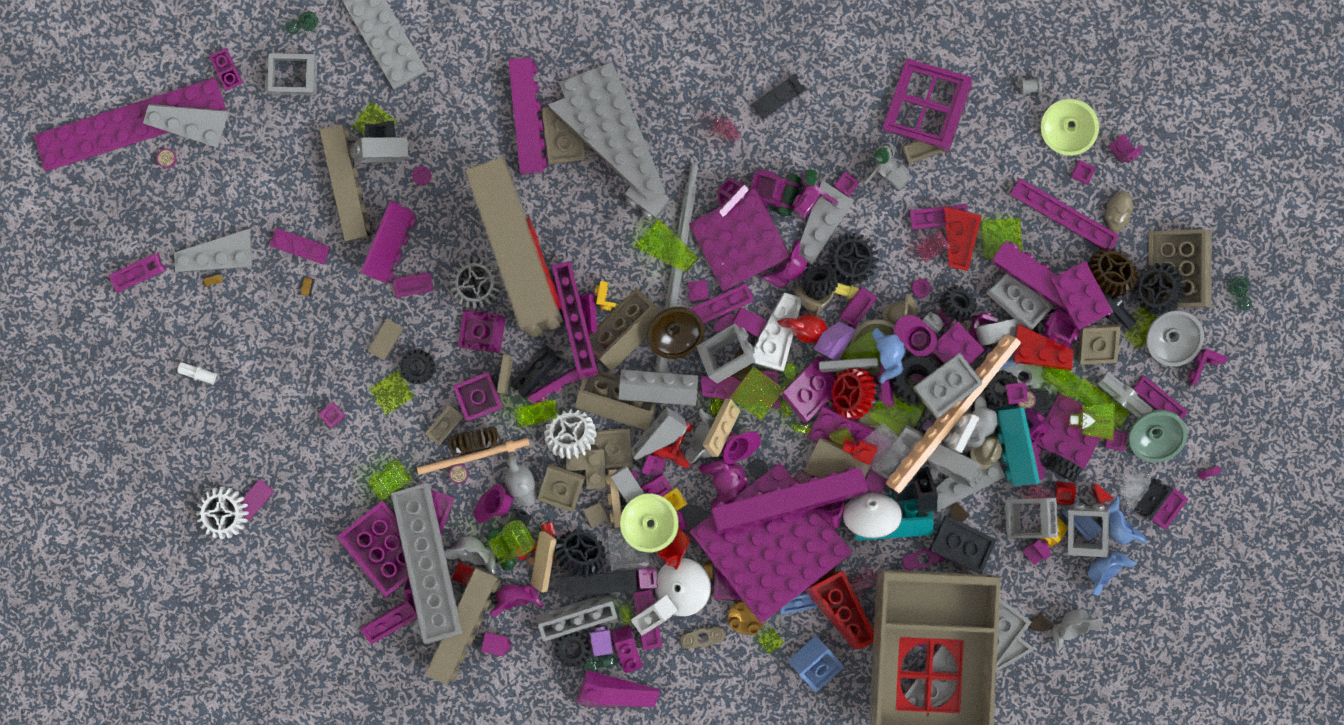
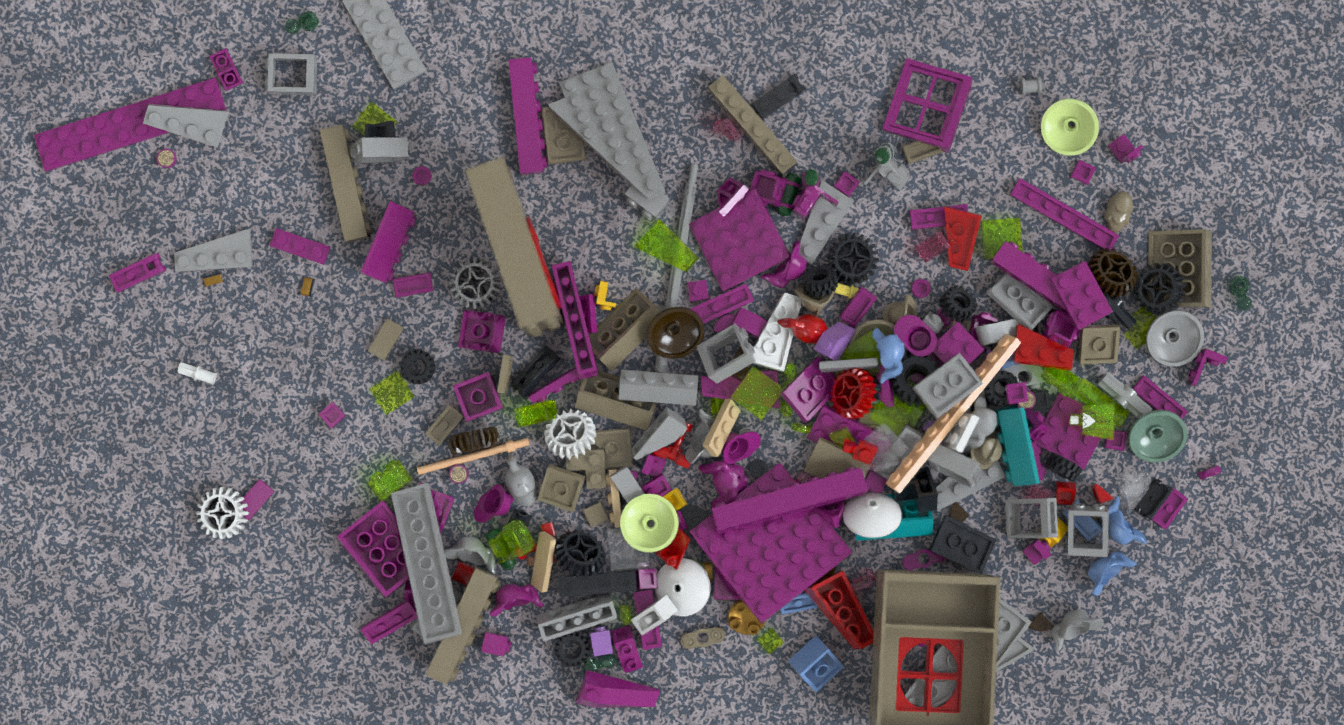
none -> dark tan brick [708,75,797,177]

